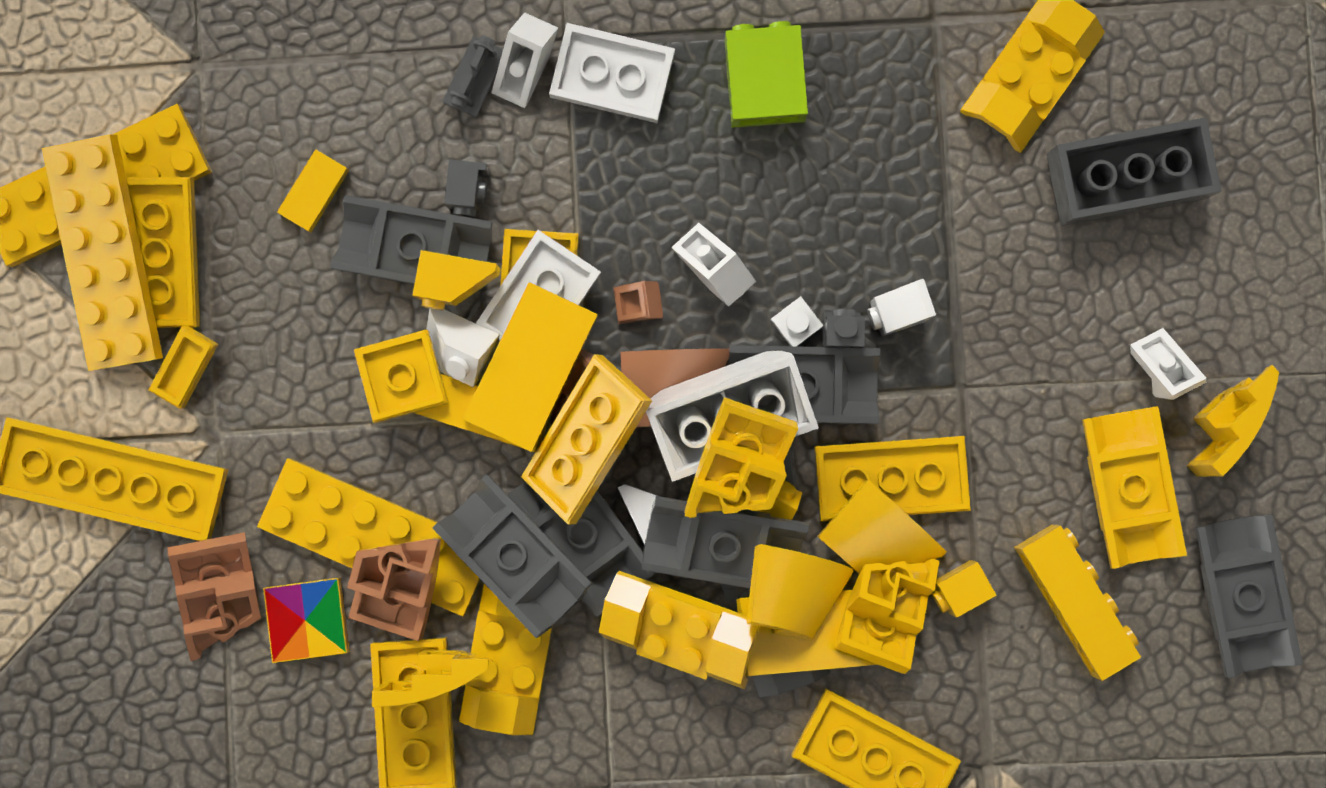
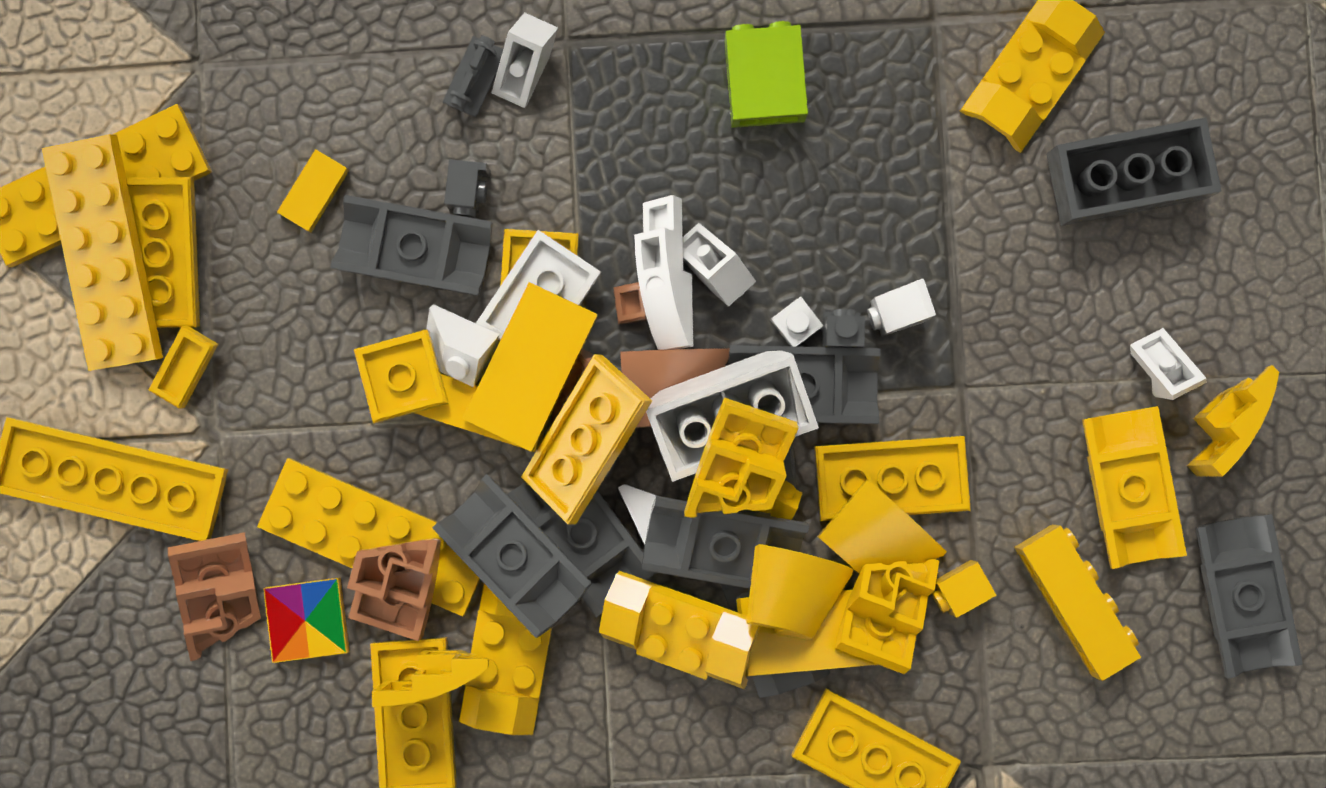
yellow slope [412,250,500,311] -> none
white plate [549,23,675,123] -> none
none -> white slope [634,195,693,350]

